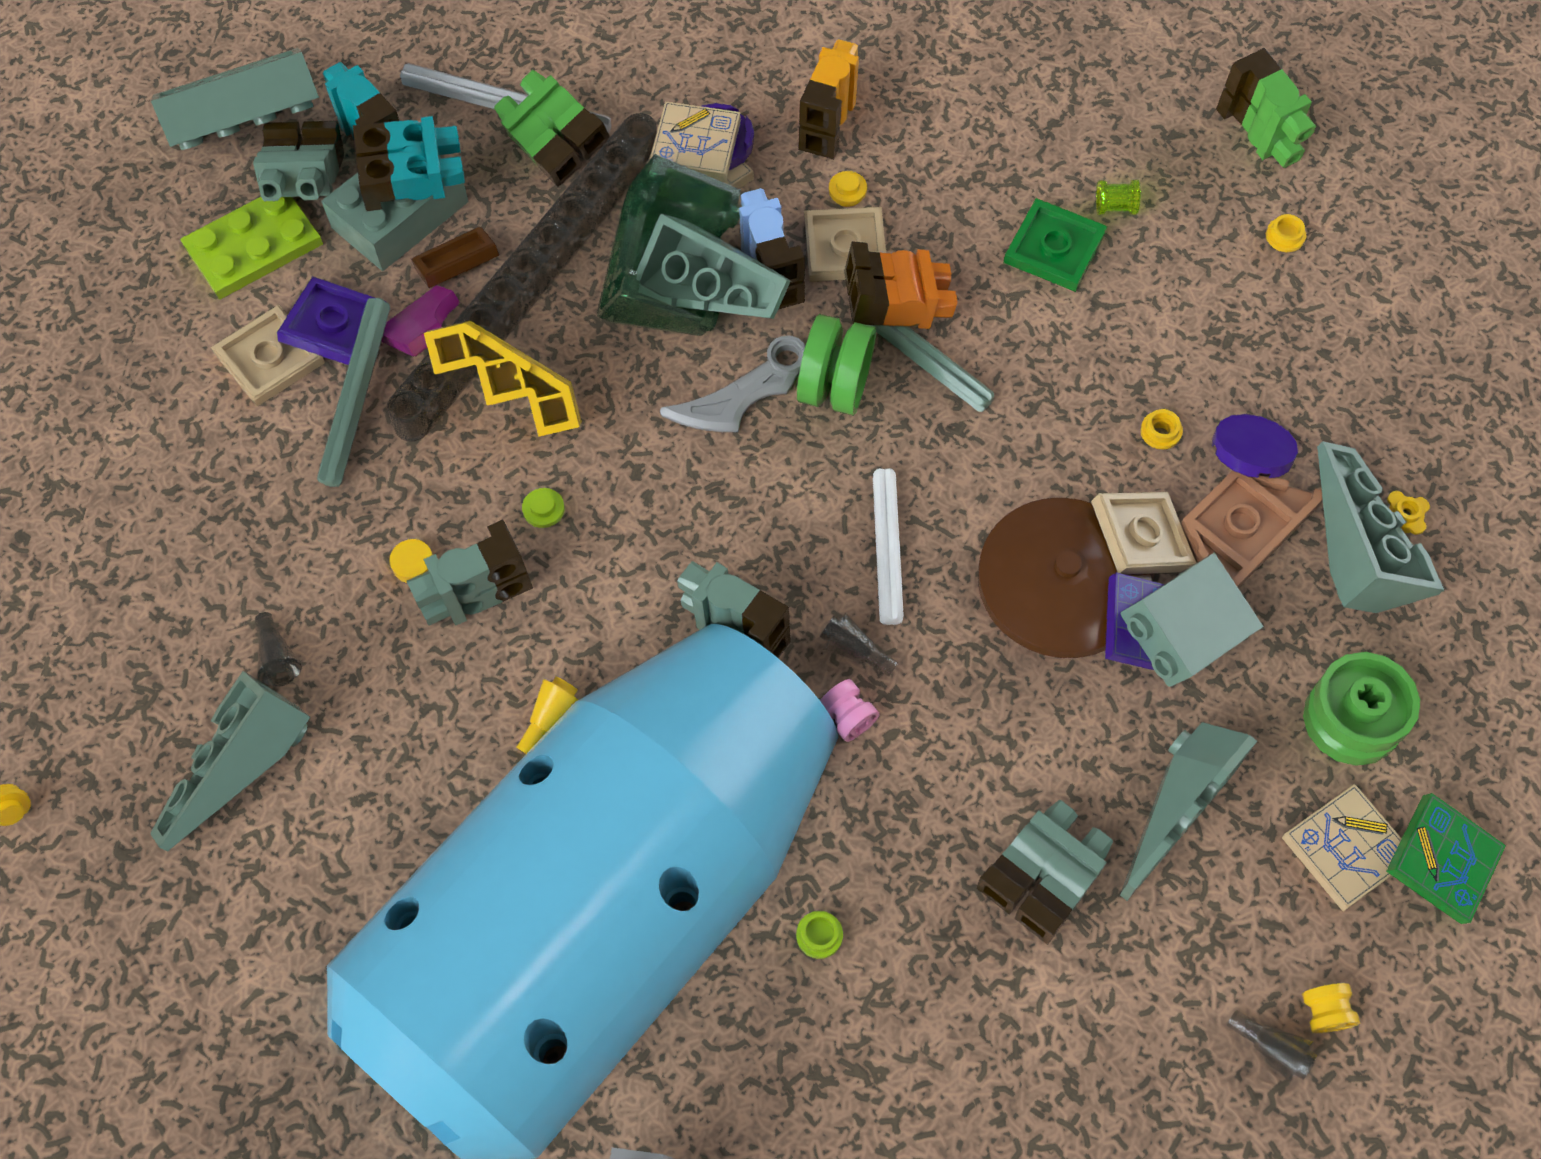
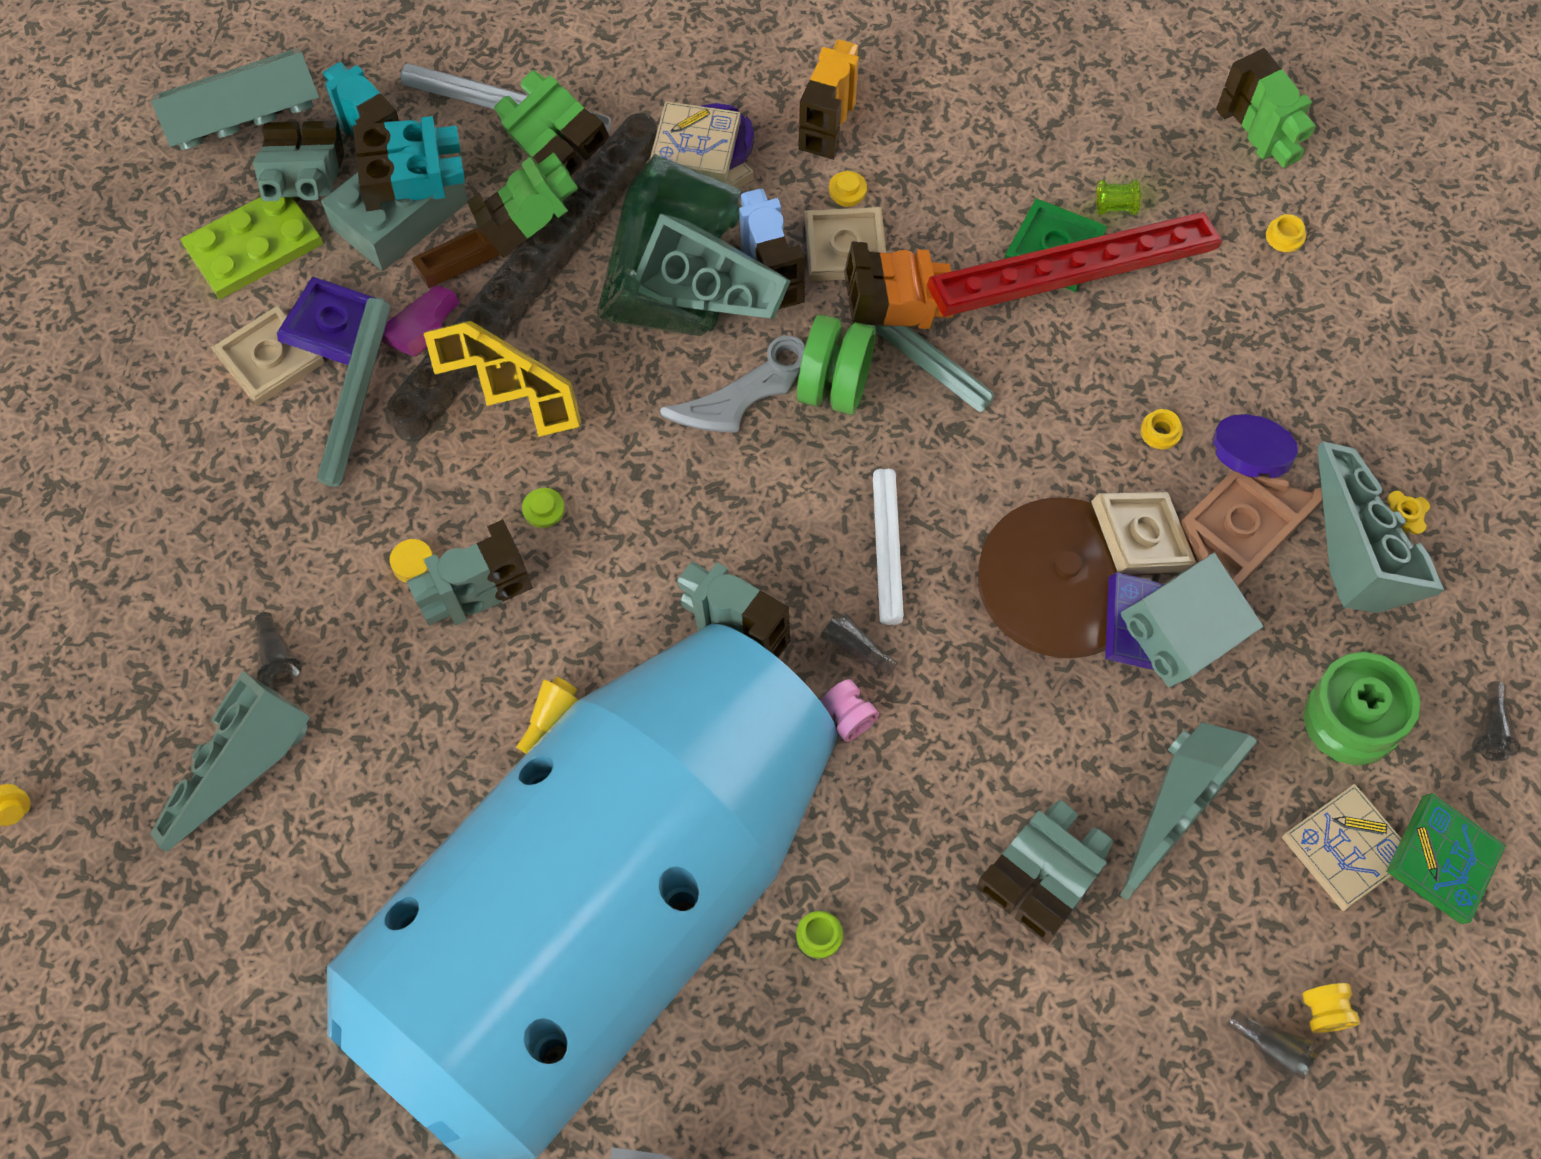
none -> bright green hips [467,153,578,258]
none -> red tile [926,212,1222,317]
none -> clear smoke cone [1472,681,1520,761]

